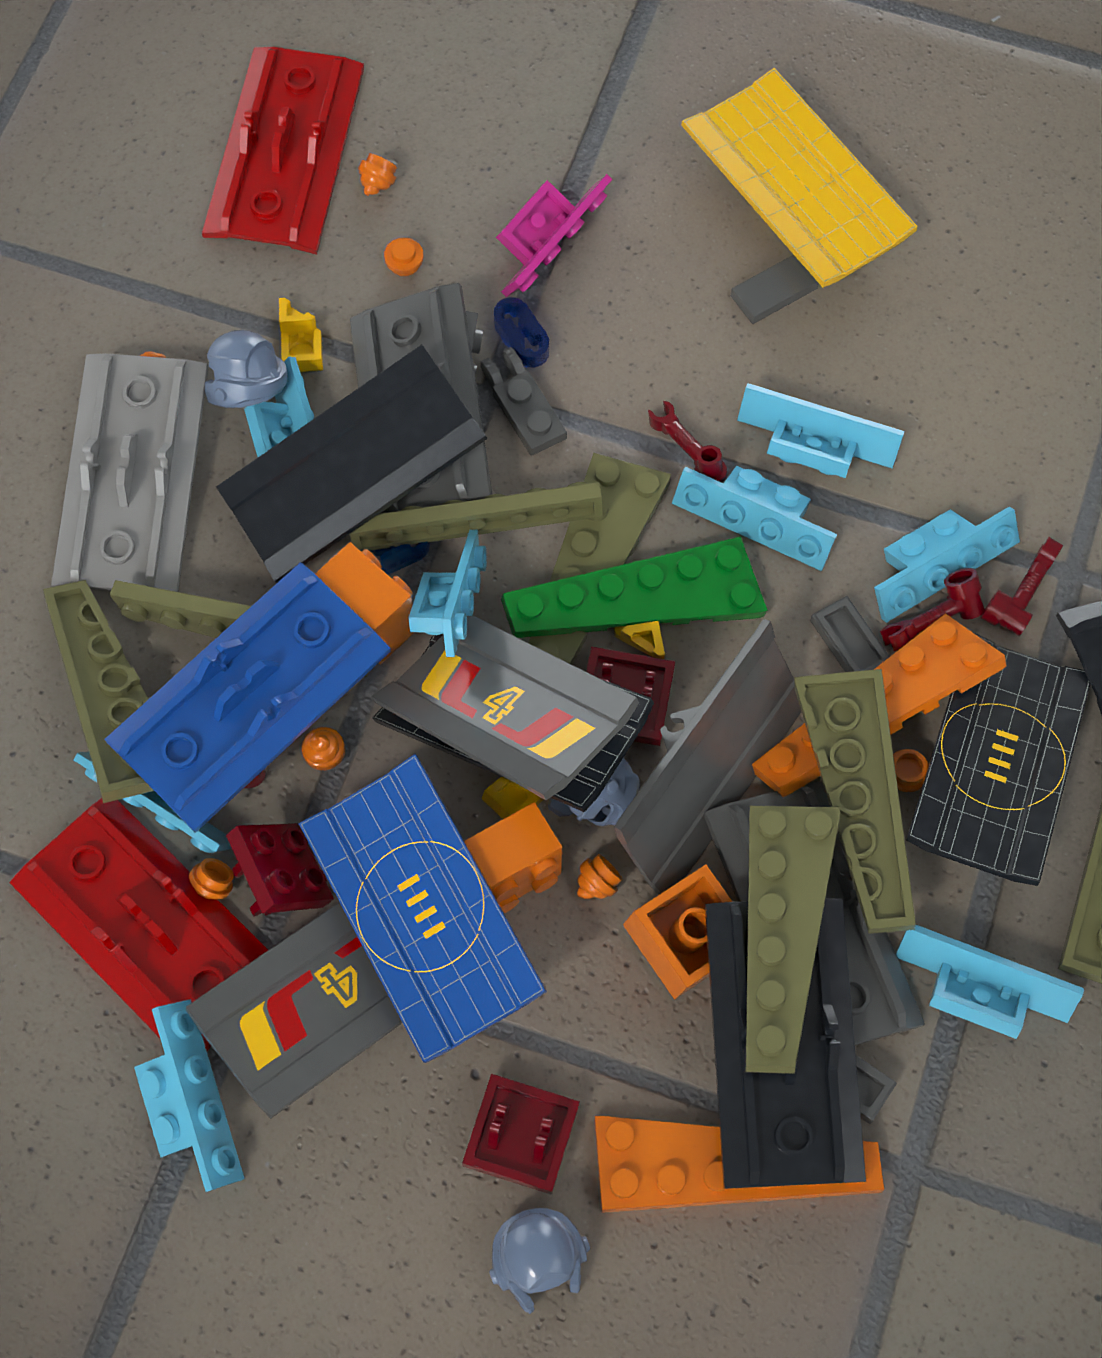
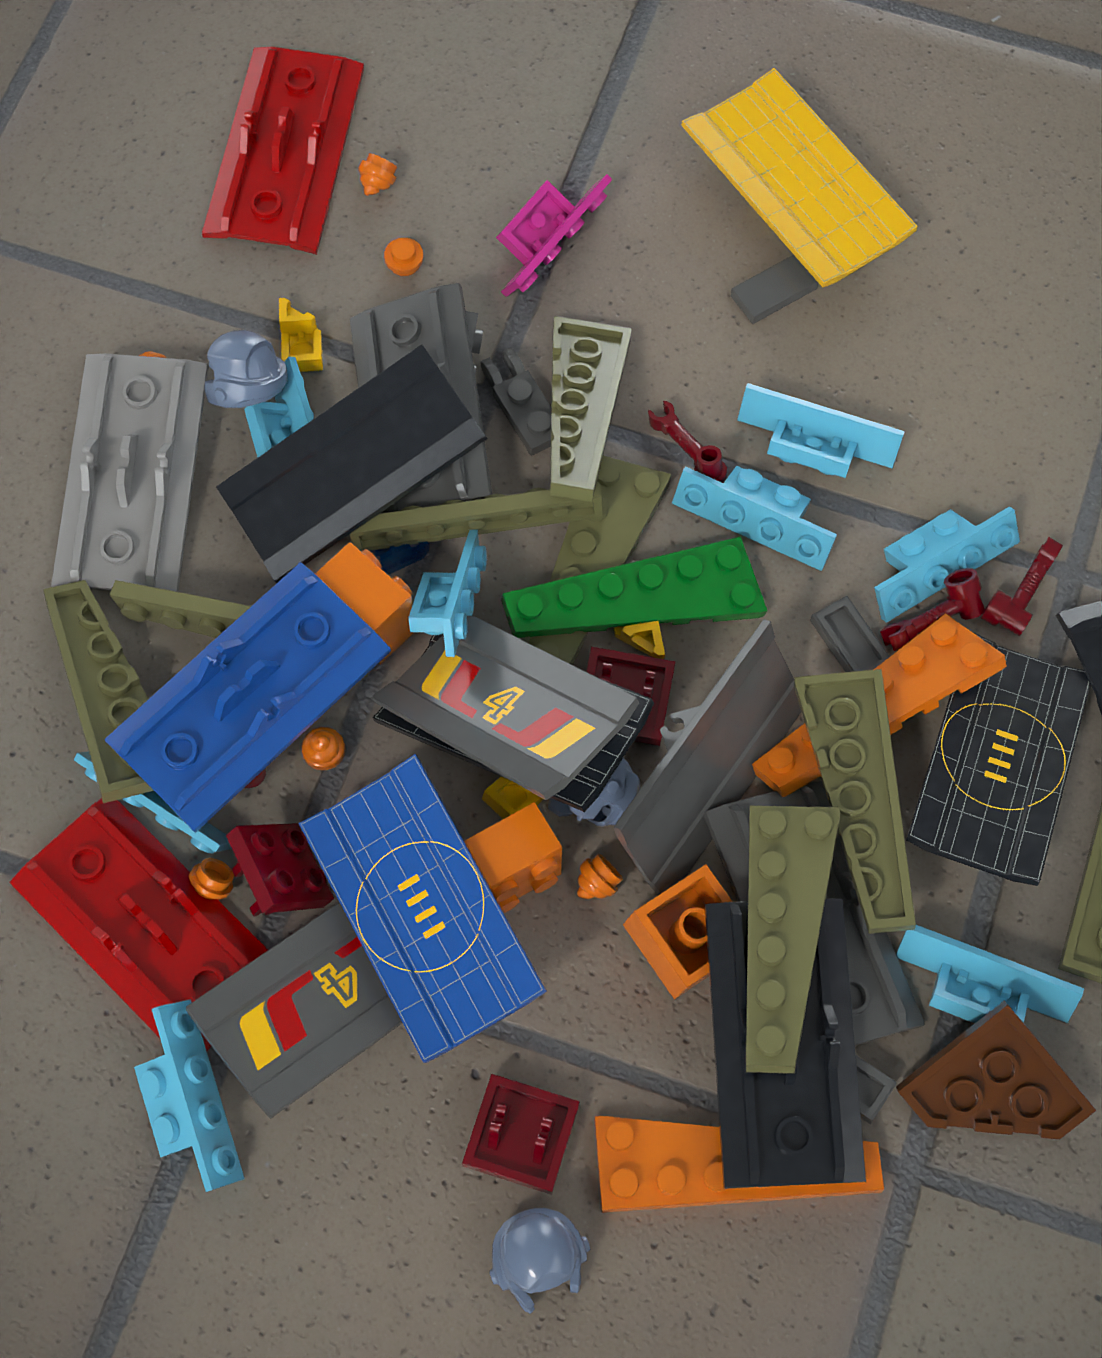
clear blue beam [494,297,550,368] -> none
orange plate [893,749,929,792] -> none
none -> wing [550,316,632,502]
none -> reddish brown plate [896,1000,1096,1140]

